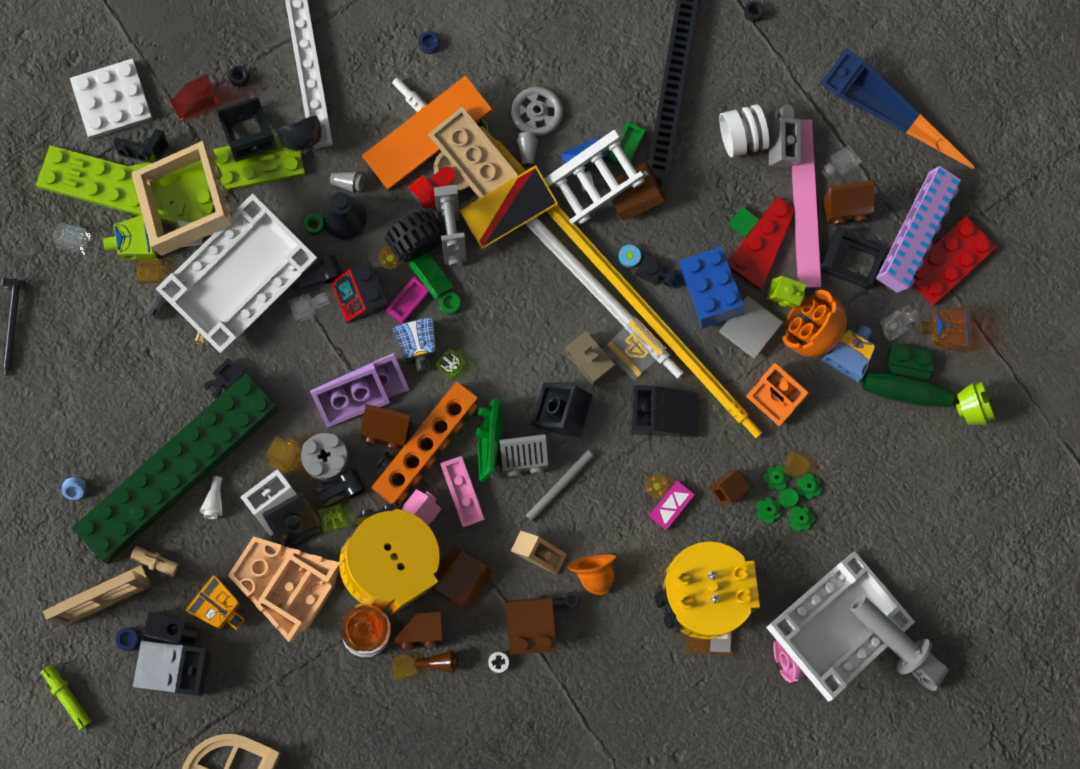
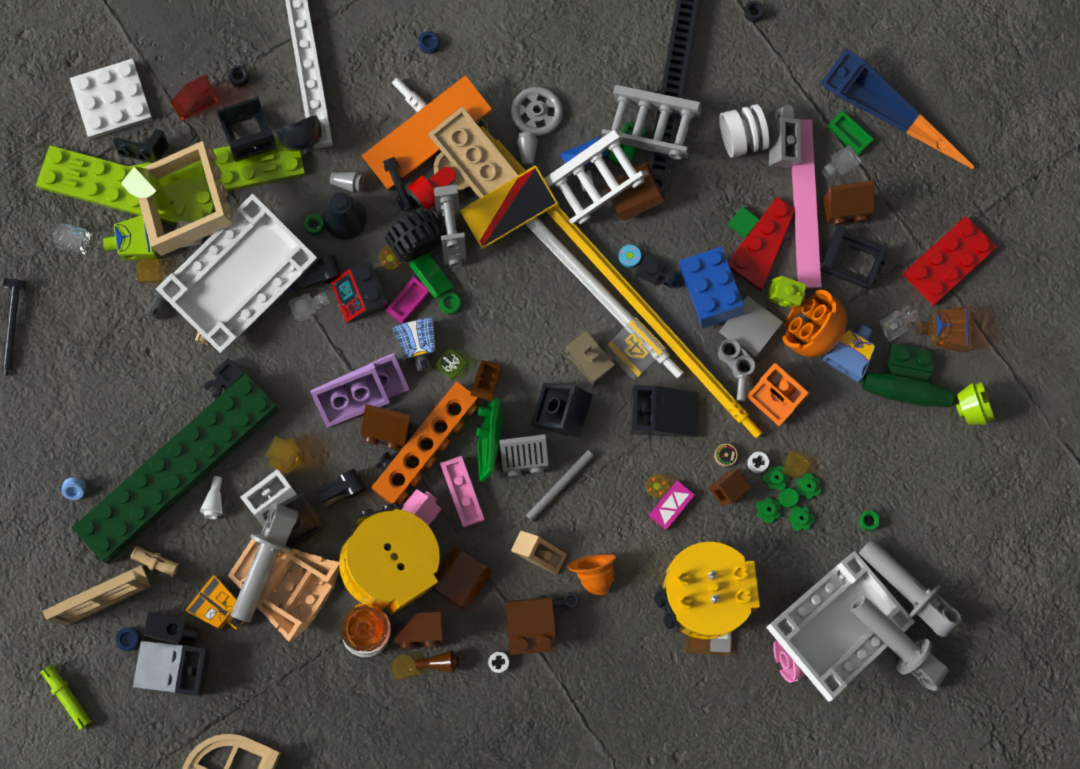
light grey brick [301,433,349,482] -> none
clear neon green tile [318,504,347,533] -> none
lavender brick [876,166,961,293] -> none
none -> brick [121,167,161,198]
none -> light grey piece [231,503,298,623]
none -> black bar [383,157,414,211]
none -> reddish brown plate [470,360,503,401]
none -> light grey fence [601,85,702,159]
none -> tile [714,444,737,467]
none -> light grey beam [718,339,755,402]
none -> white bush [747,452,769,473]
none -> green tile [827,110,874,156]
none -> green axle [858,510,880,532]
none -> light grey piece [859,539,961,637]

